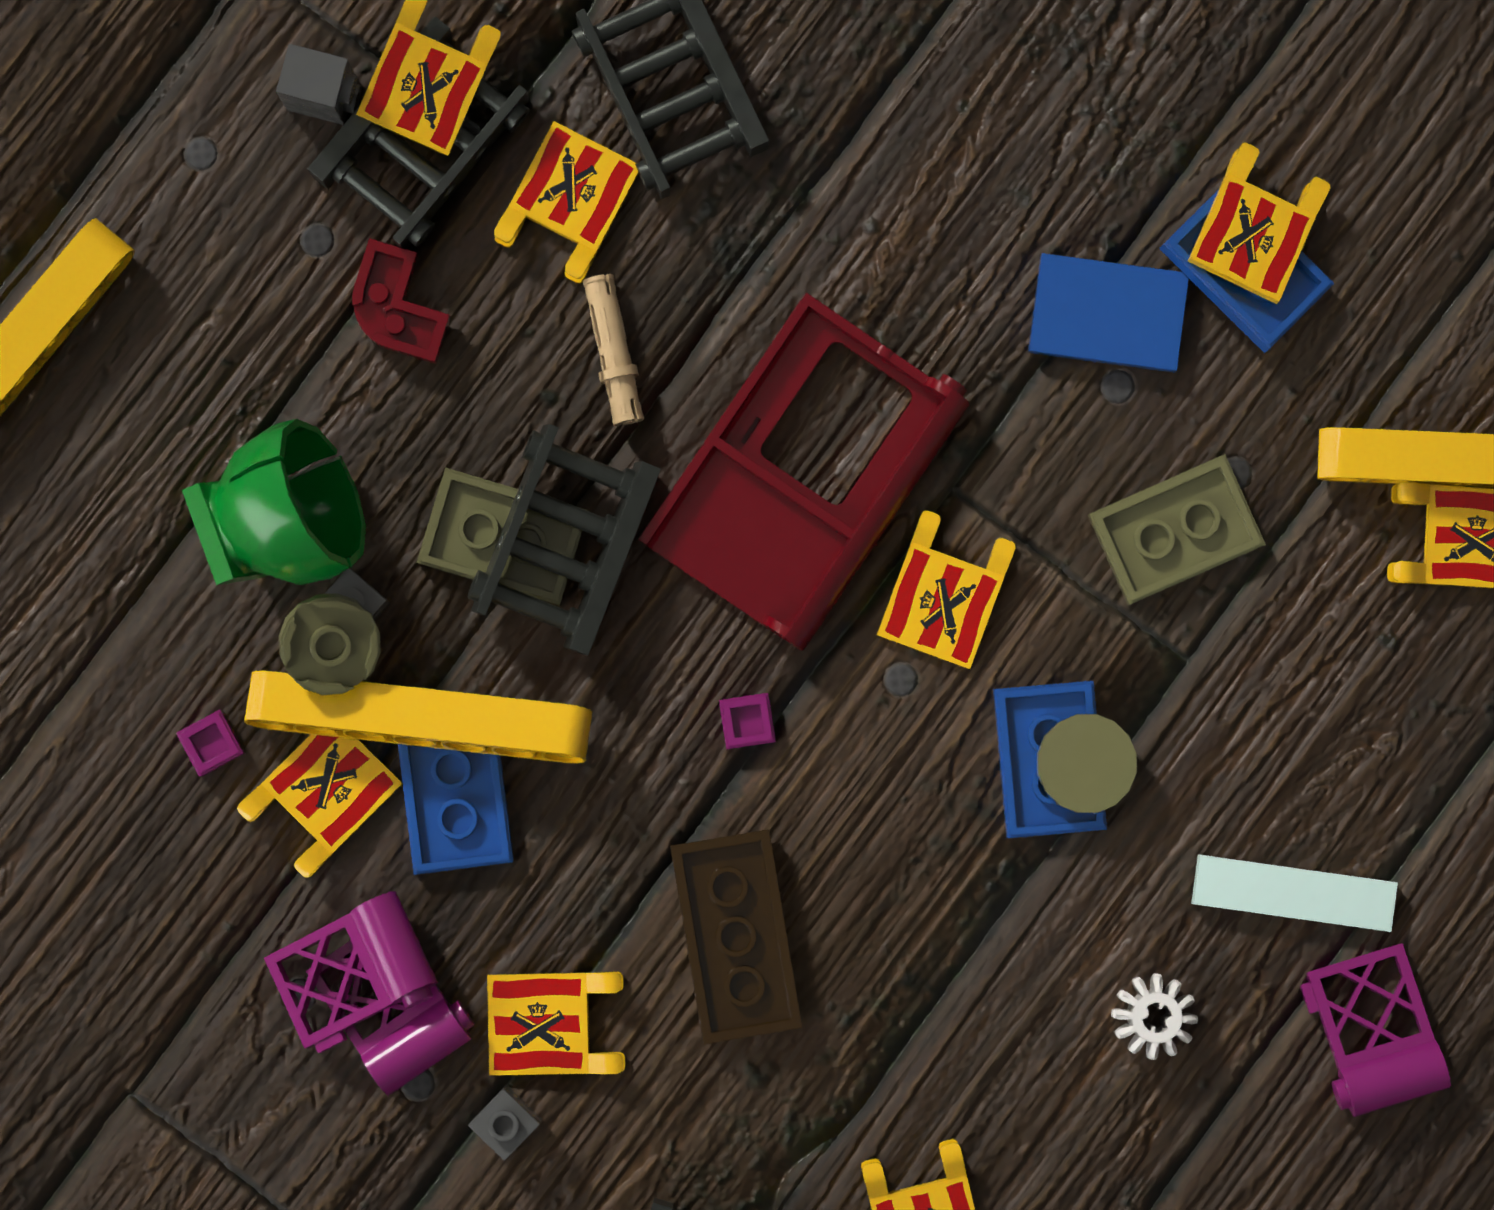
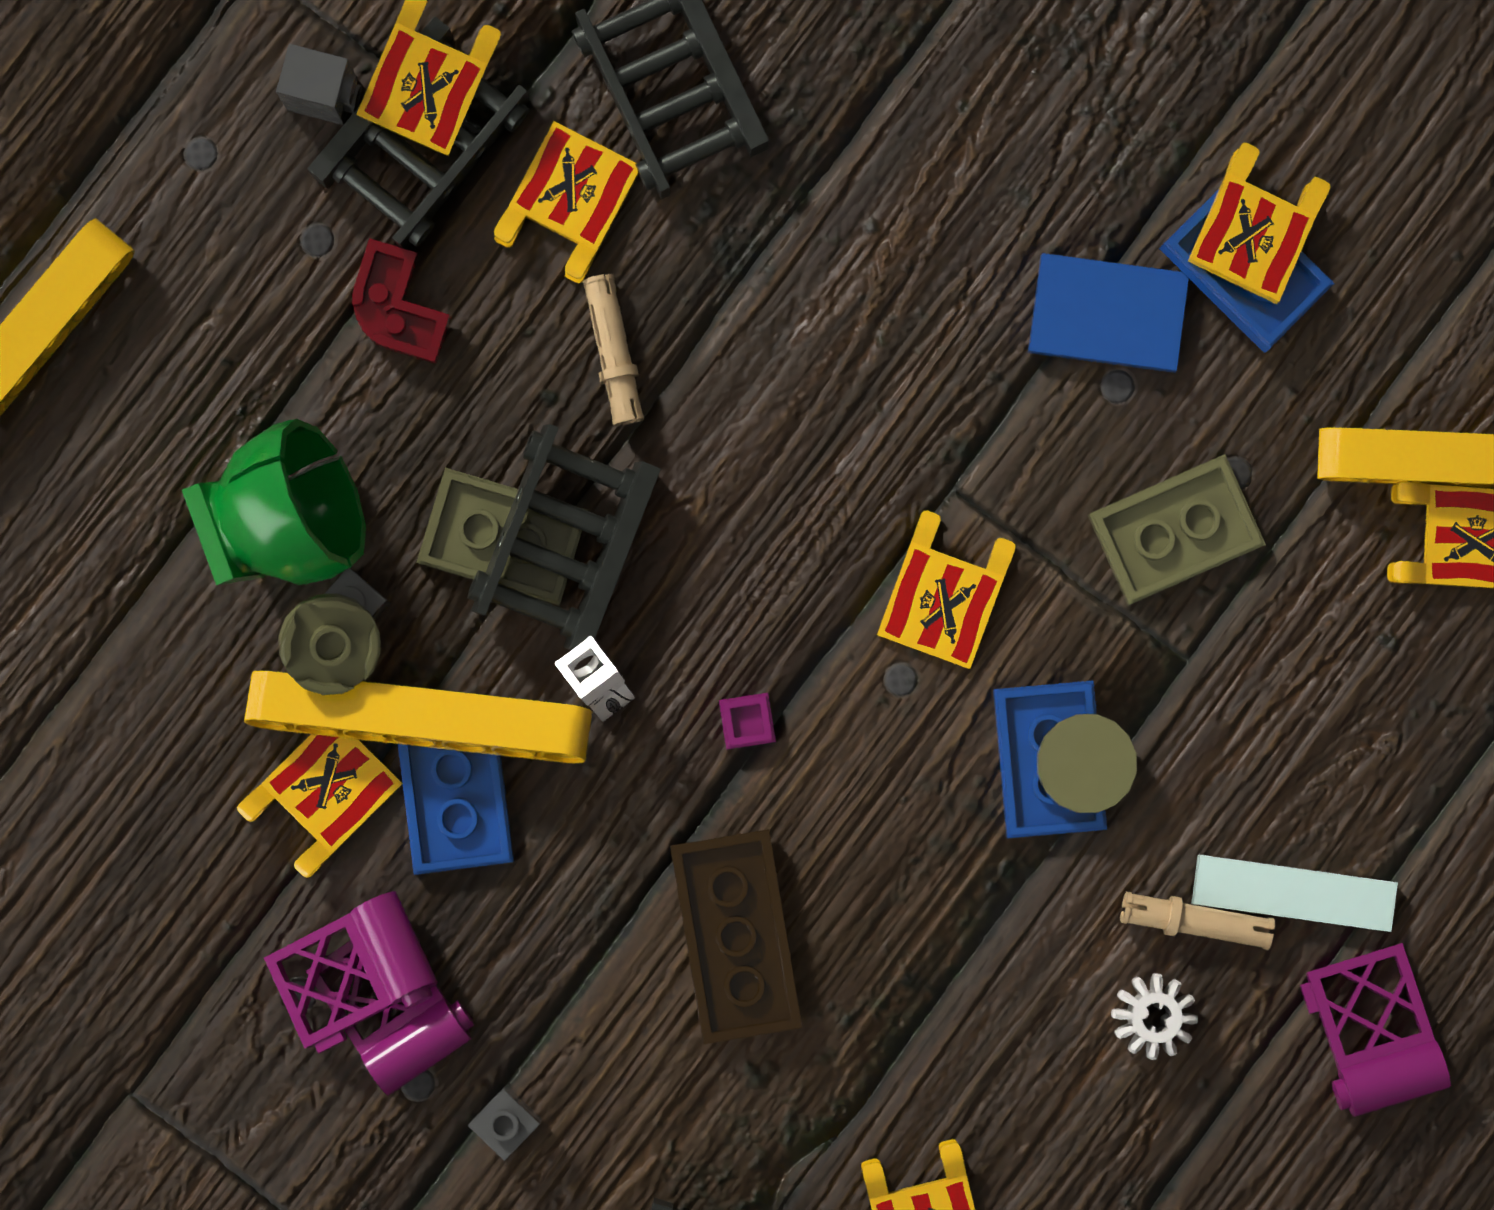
magenta tile [176,709,245,777] -> none
flag [487,972,625,1076] -> none
dark red piece [638,292,970,651] -> none
none -> white leg [555,636,635,722]
none -> tan pin [1120,891,1275,950]

